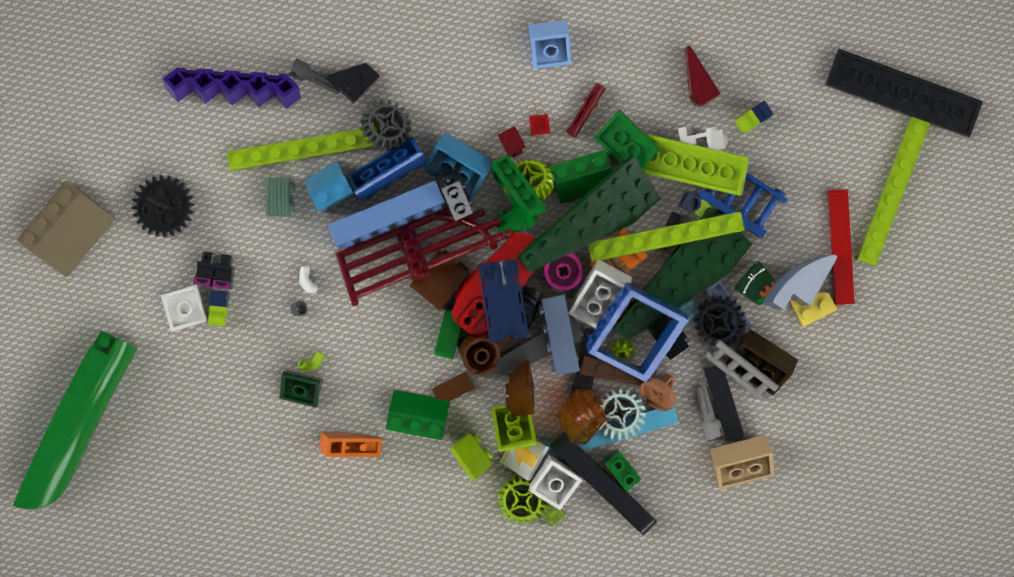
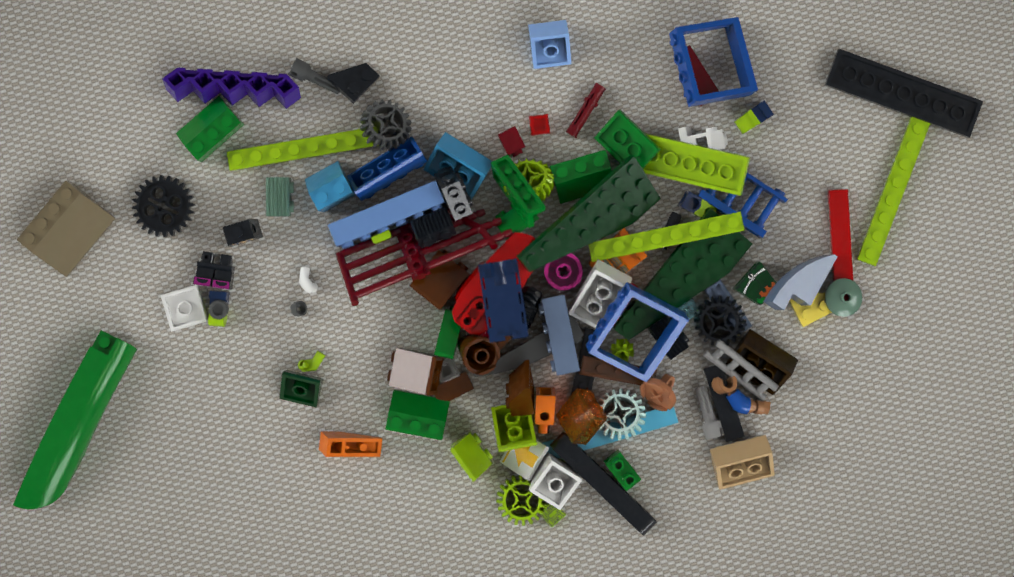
none -> green slope [176,96,245,162]
none -> dark grey tile [208,299,229,319]
none -> black torso [223,219,263,248]
none -> lime tile [371,230,392,244]
none -> slope [387,348,444,396]
none -> black brick [410,207,457,248]
none -> light grey plate [440,358,460,383]
none -> orange torso [534,387,556,434]
none -> blue window [669,17,758,107]
none -> medium nougat piece [711,376,771,415]
none -> sand green dish [825,278,862,317]

